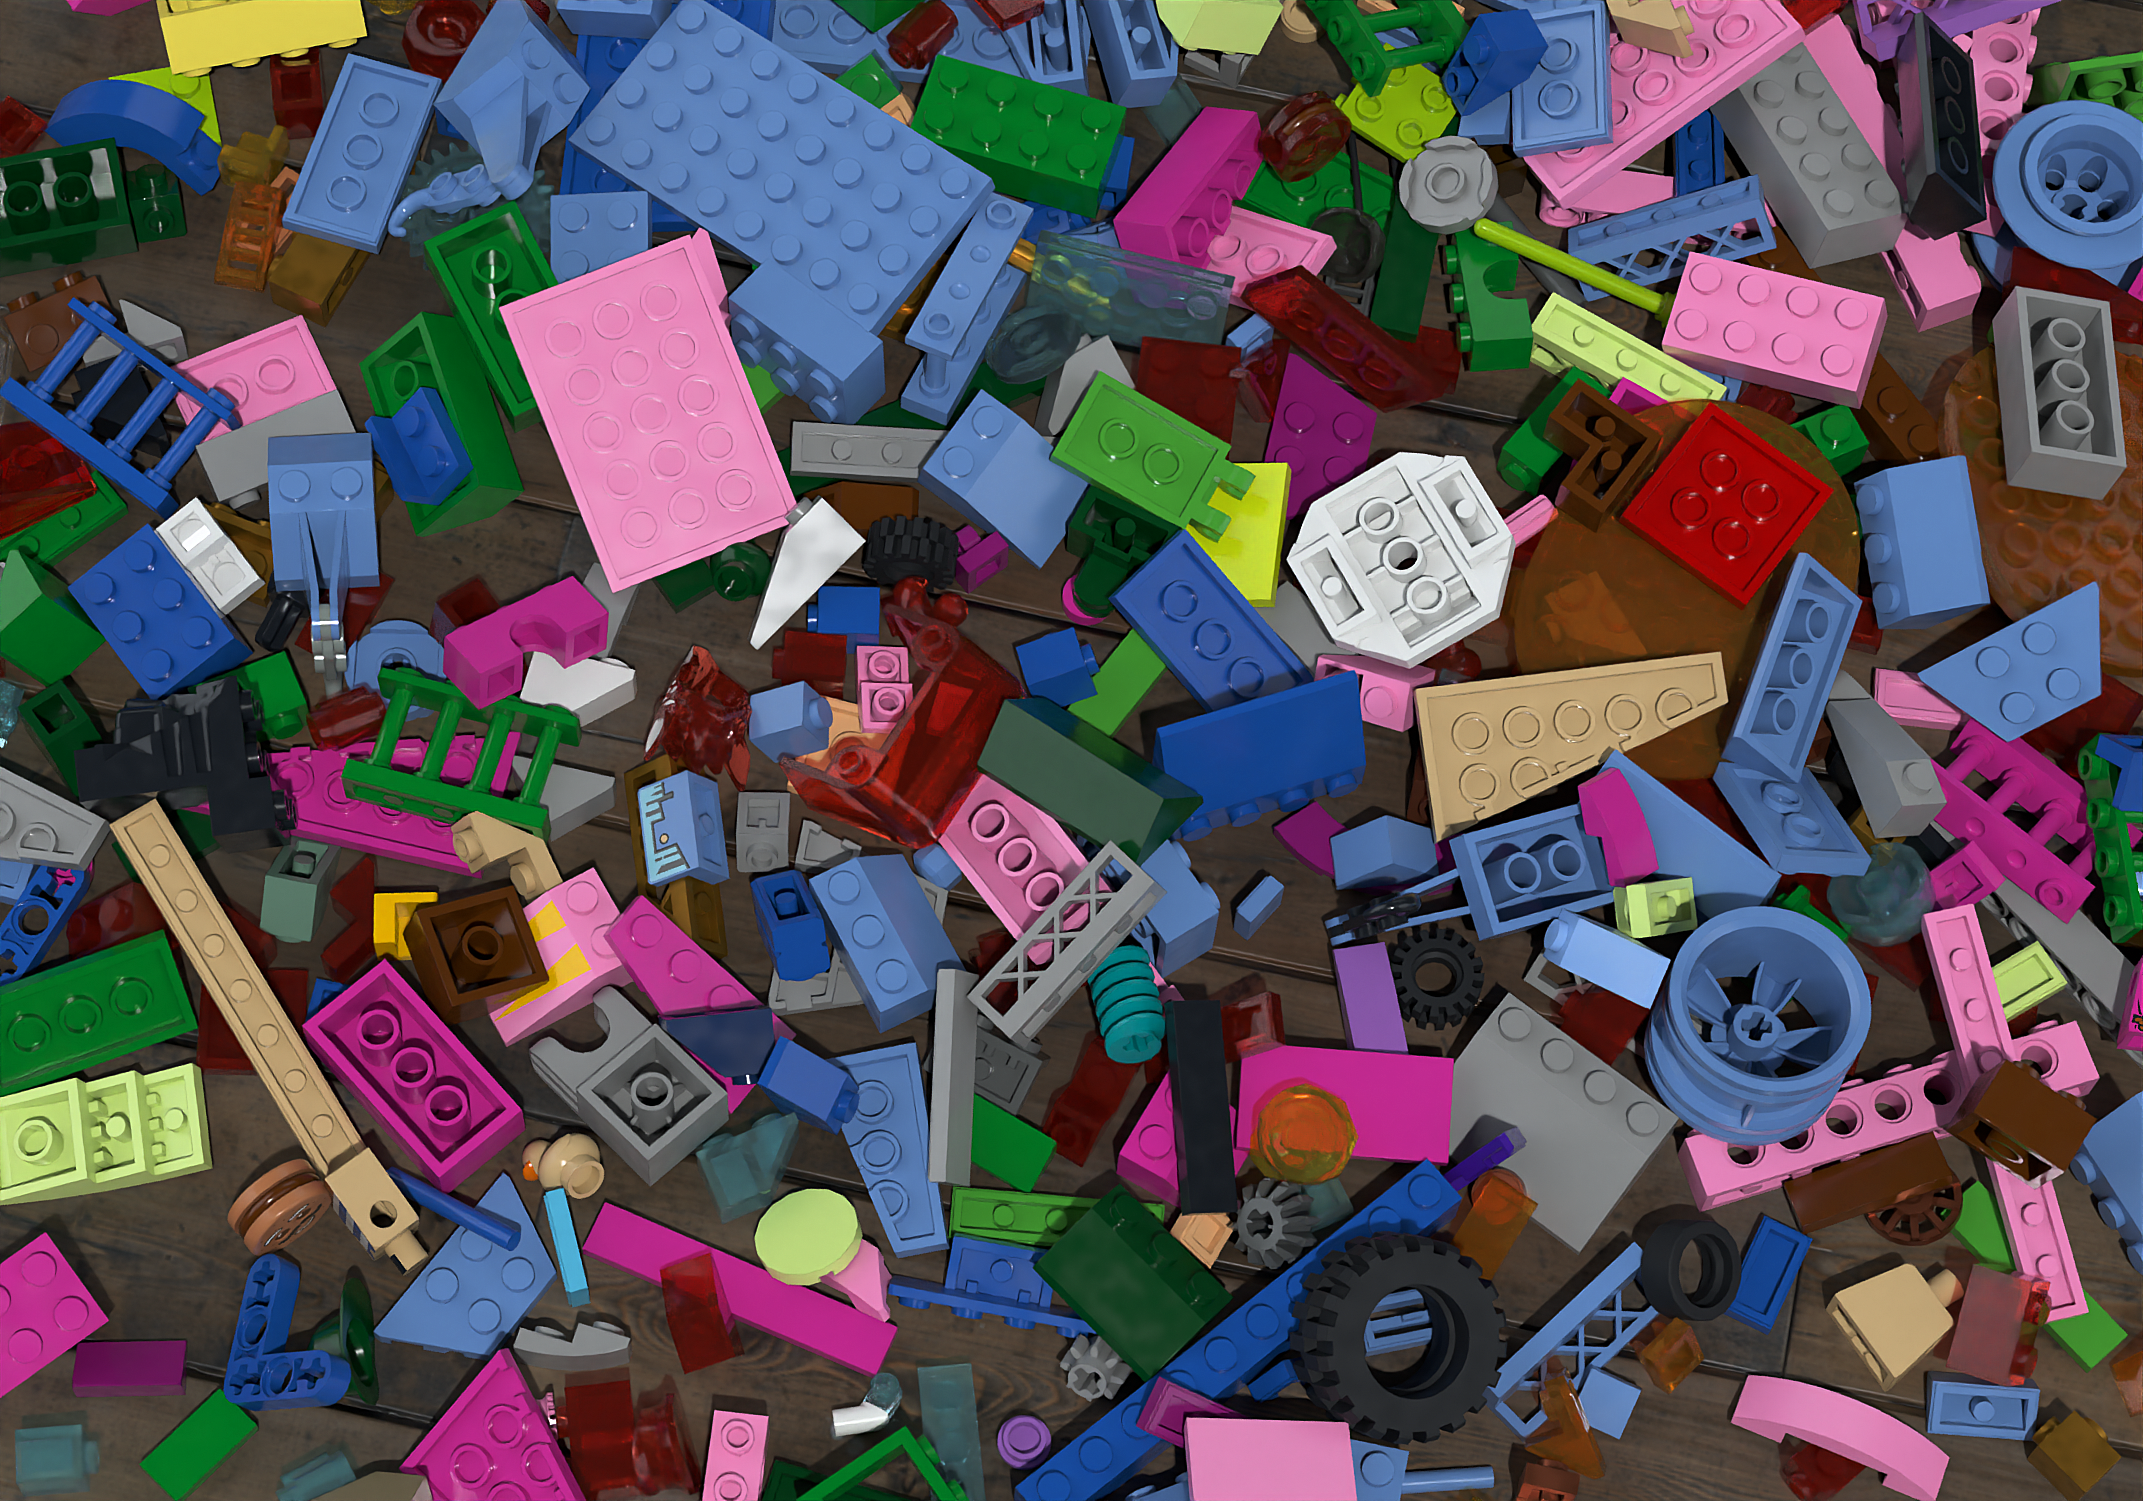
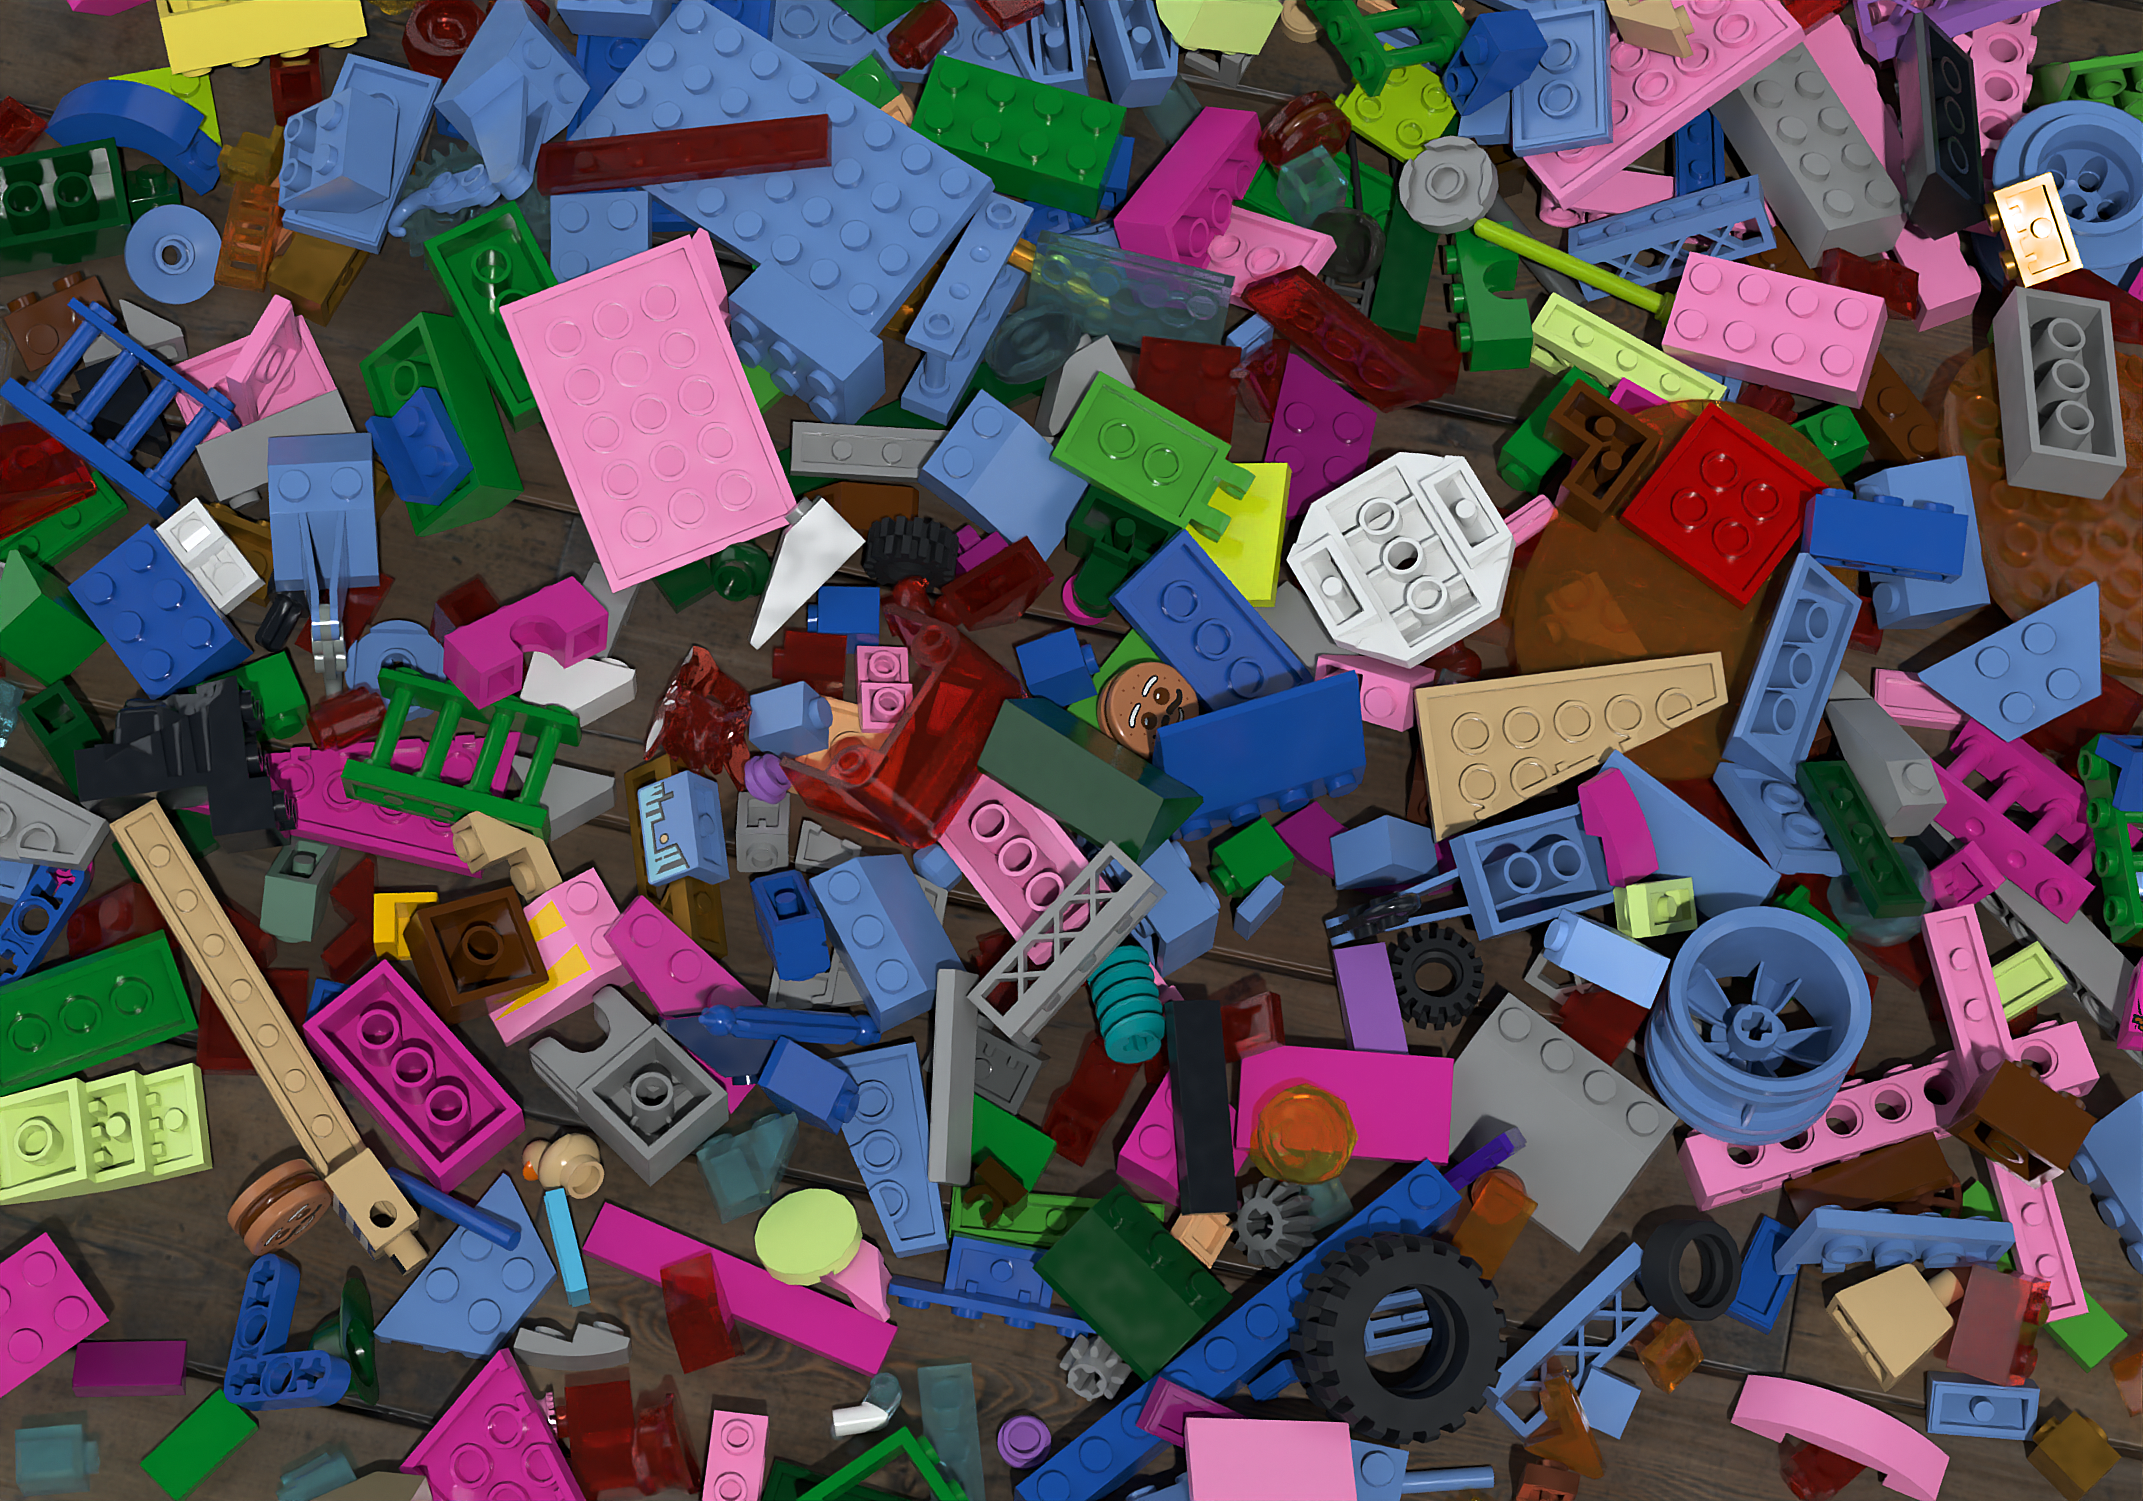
none -> medium blue dish [124,204,224,305]
none -> bright pink tile [226,294,302,425]
none -> medium blue slope [278,87,398,213]
none -> clear red tile [537,114,832,196]
none -> blue wheel [698,1004,883,1046]
none -> medium lavender plate [744,754,792,805]
none -> clear red slope [941,536,1055,632]
none -> dark brown tile [963,1156,1028,1229]
none -> nougat head [1097,662,1199,761]
none -> green brick [1210,817,1294,905]
none -> clear light blue brick [1276,145,1349,229]
none -> medium blue wing [1774,1205,2016,1275]
none -> dark green tile [1795,760,1926,919]
none -> blue brick [1801,488,1969,584]
none -> clear red slope [1821,247,1919,321]
none -> bracket [1983,172,2083,288]

